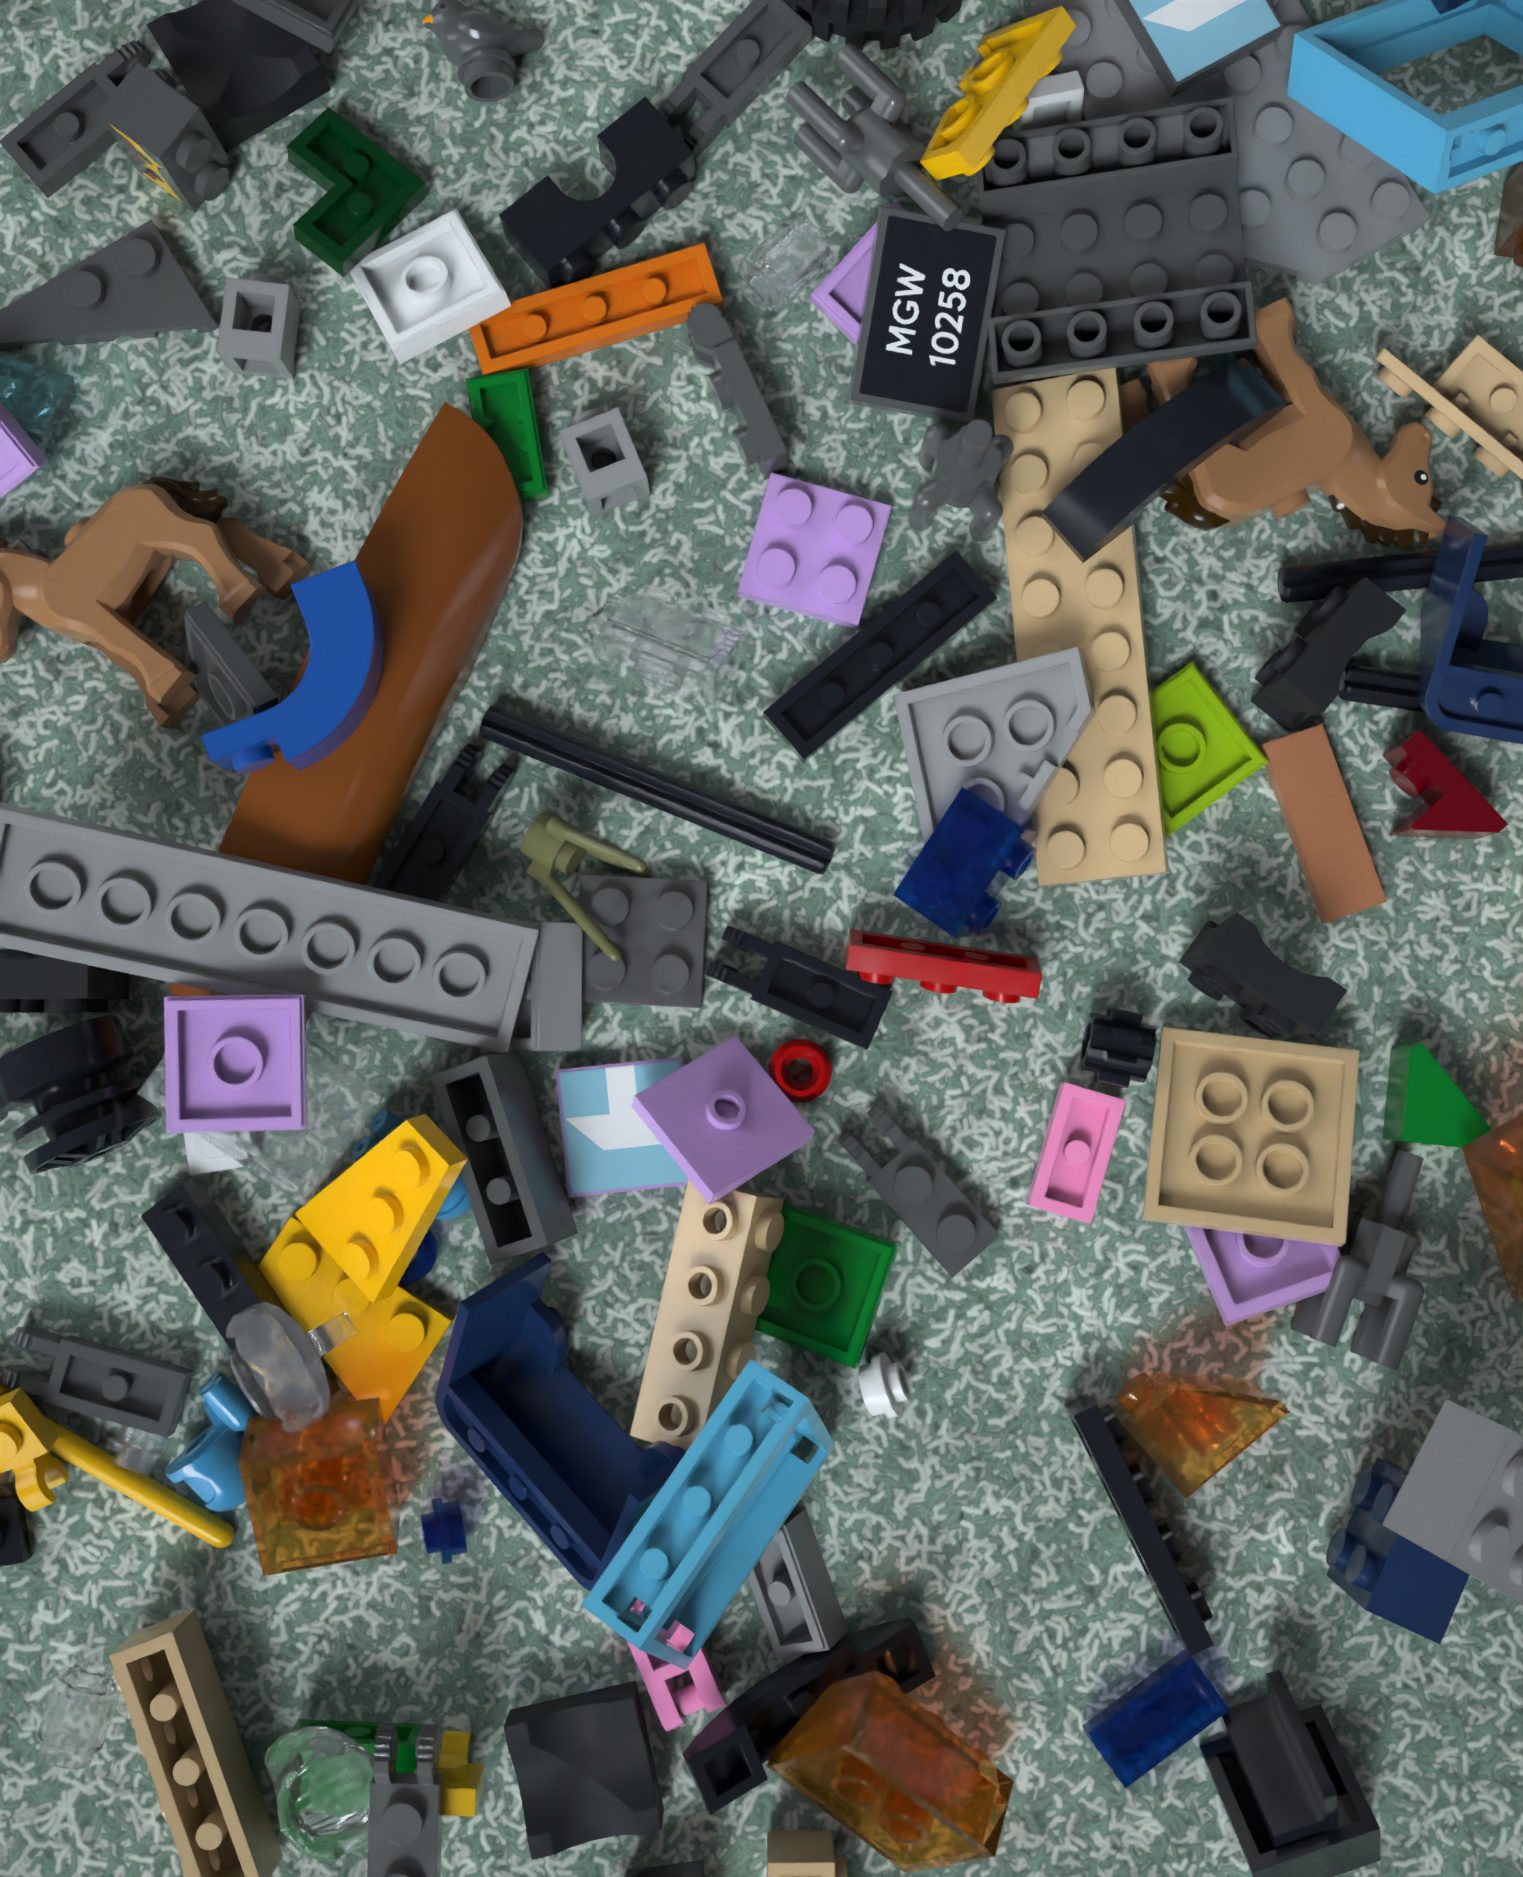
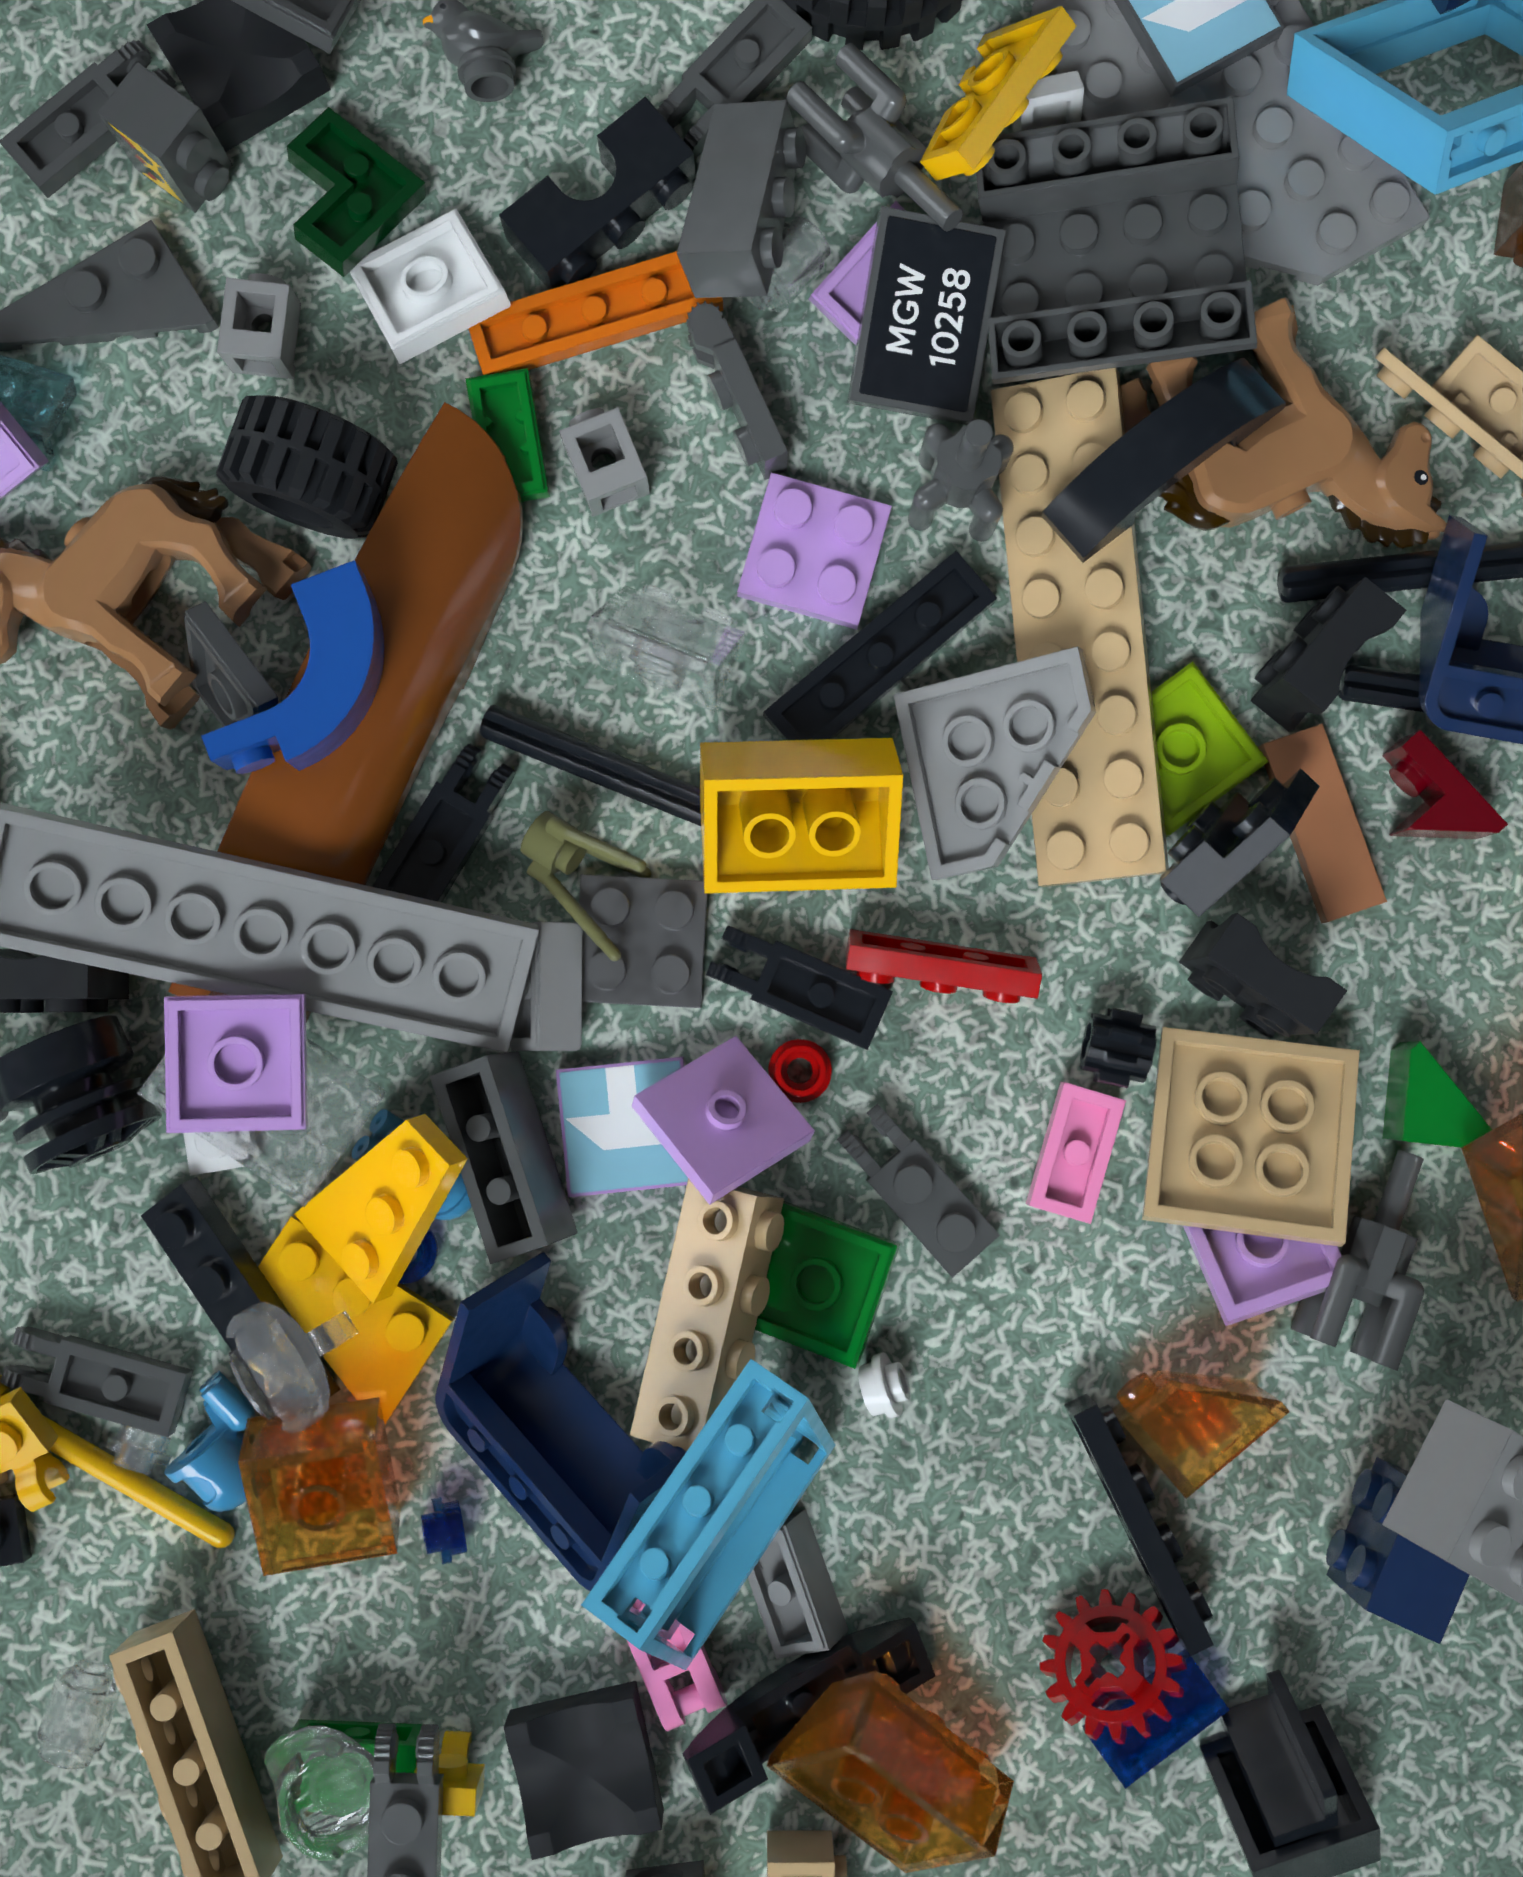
clear blue bracket [893,787,1038,938] -> none
none -> black tyre [216,395,398,539]
none -> dark grey brick [677,100,806,298]
none -> yellow slope [700,738,903,894]
none -> red gear [1039,1589,1187,1744]
none -> black plate [1160,768,1320,917]

